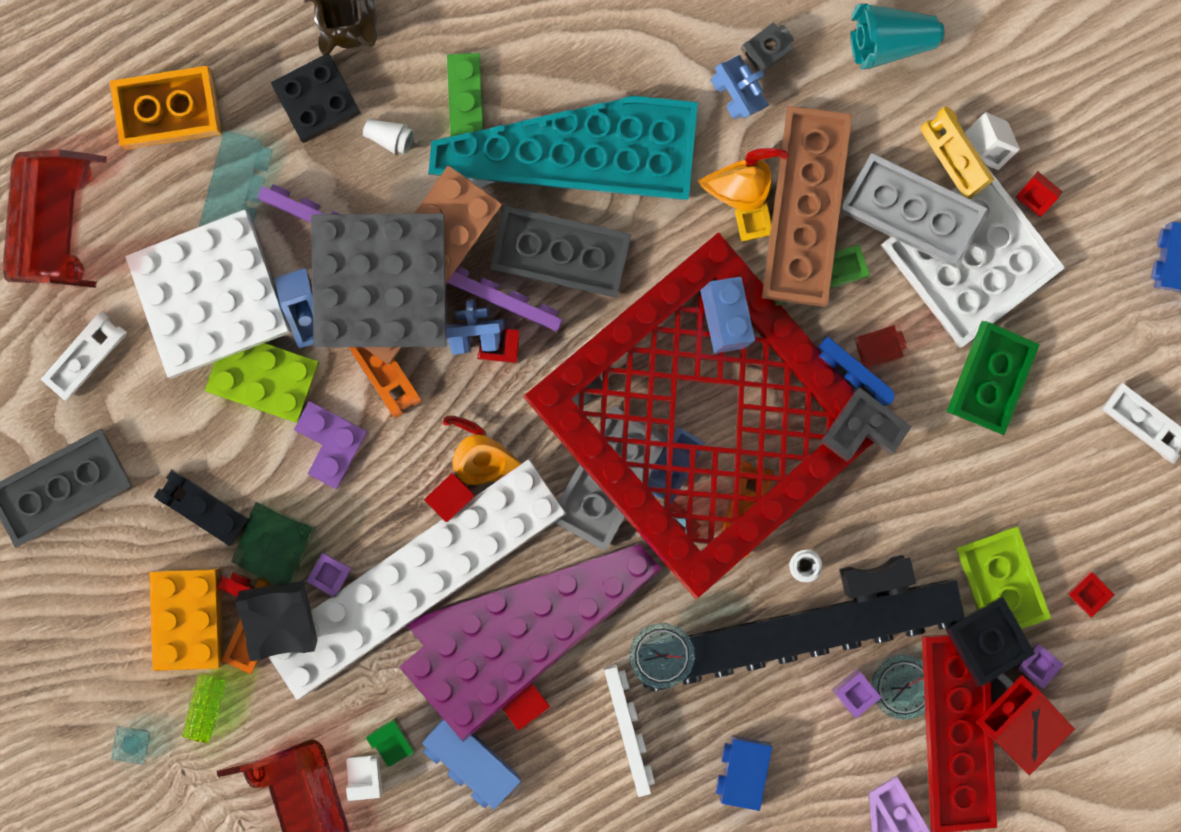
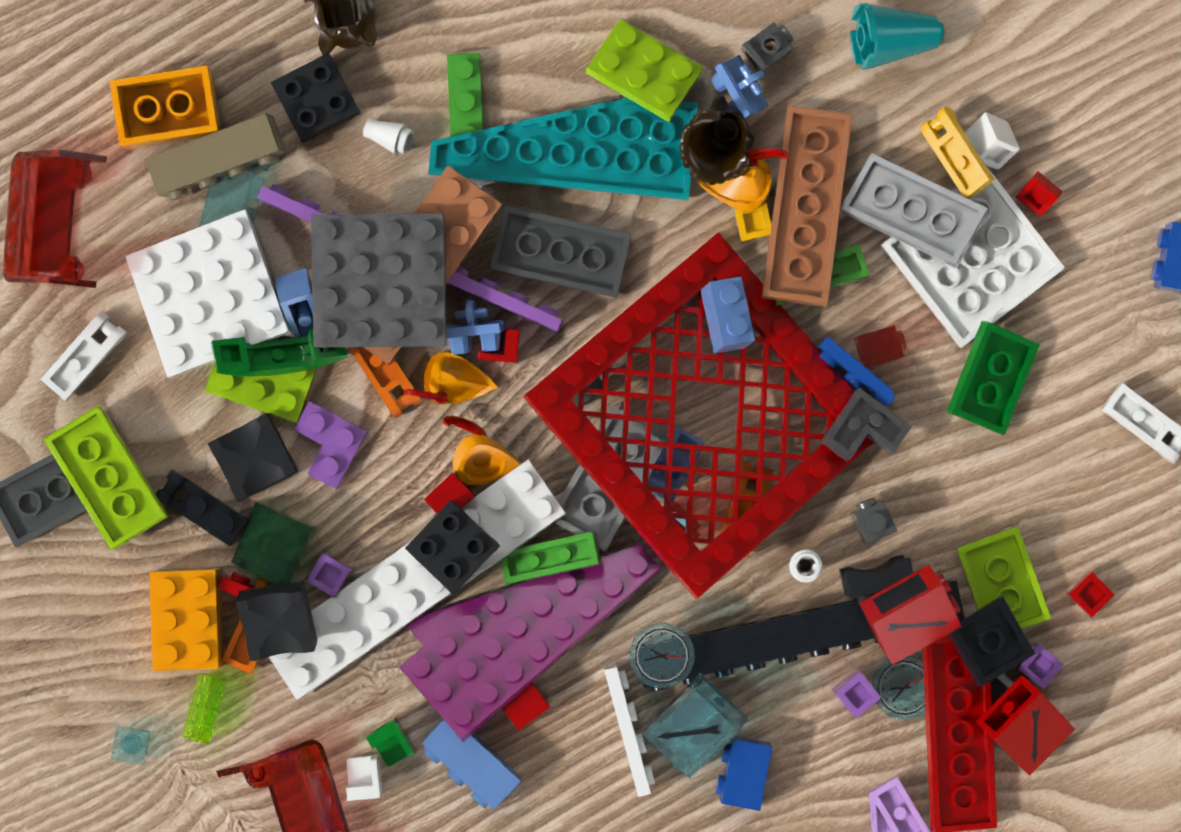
none -> lime tile [43,405,169,551]
none -> dark tan brick [145,113,286,201]
none -> black brick [207,413,298,502]
none -> green slope [211,330,347,376]
none -> light orange piece [403,352,498,404]
none -> black brick [405,500,500,594]
none -> bright green plate [501,531,602,585]
none -> lime plate [586,19,704,122]
none -> clear light blue brick [642,673,748,779]
none -> dark brown hair [679,96,754,185]
none -> dark grey brick [851,497,897,544]
none -> red brick [859,565,962,665]

